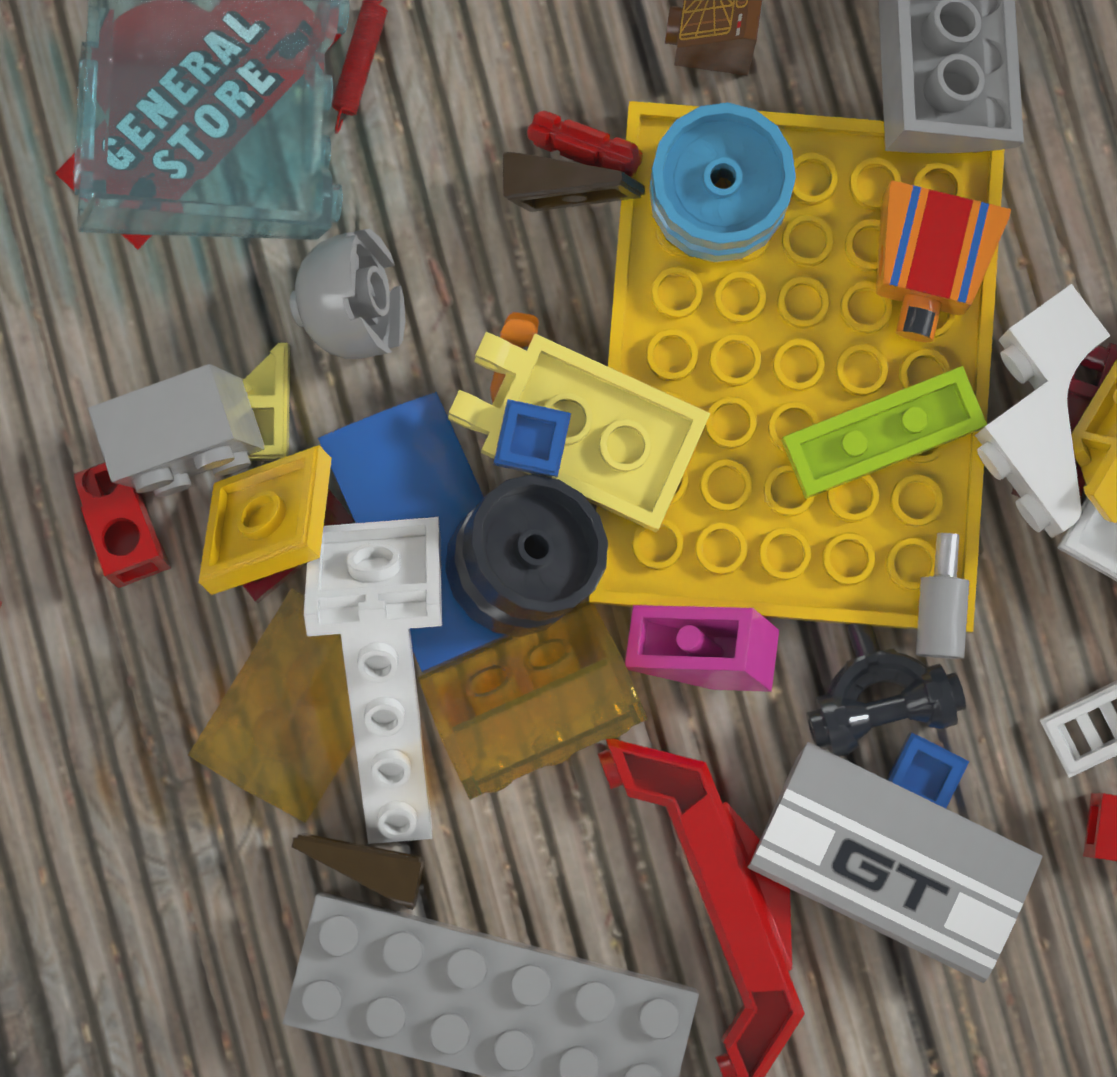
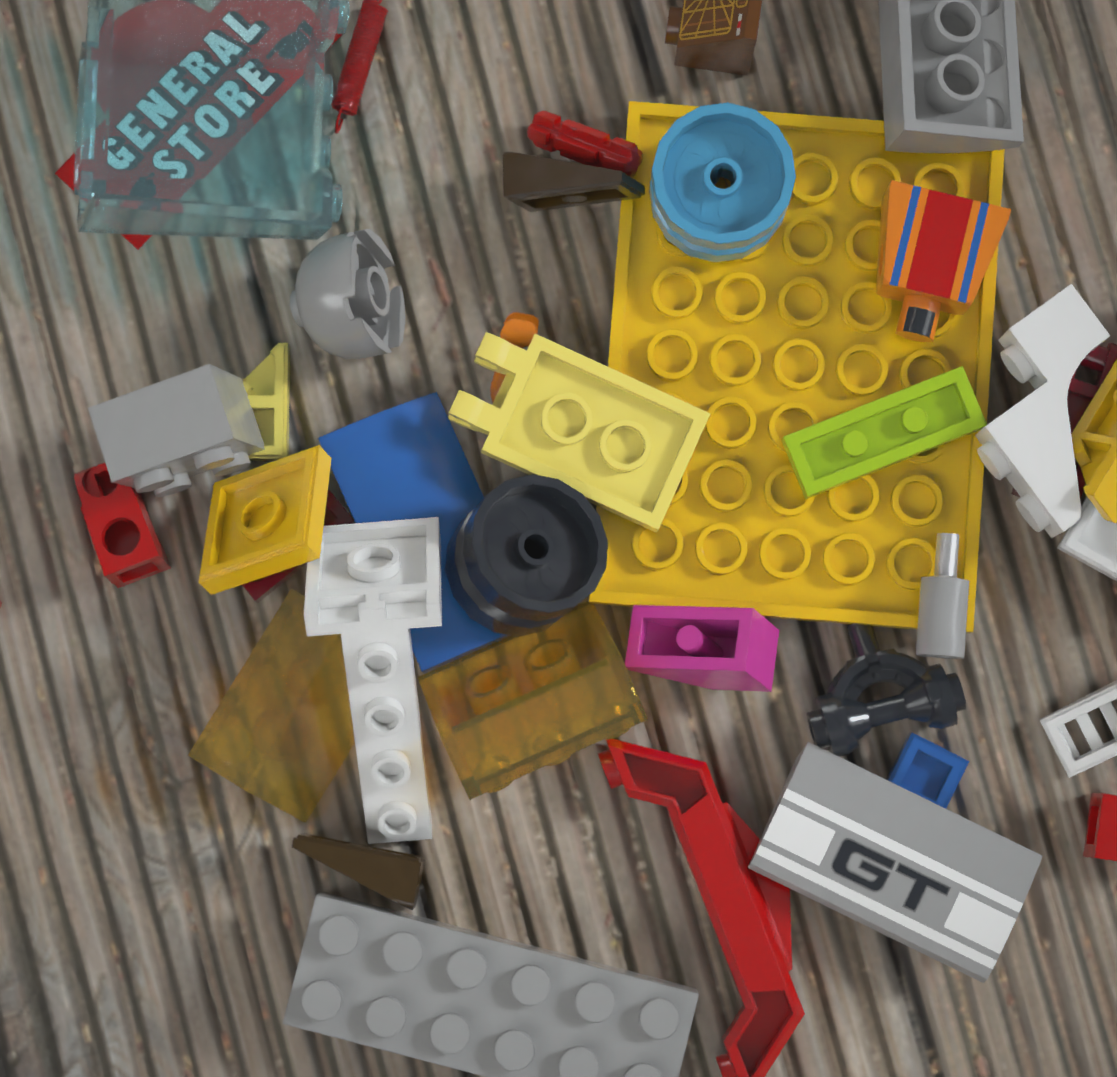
blue tile [493,399,571,479] -> none

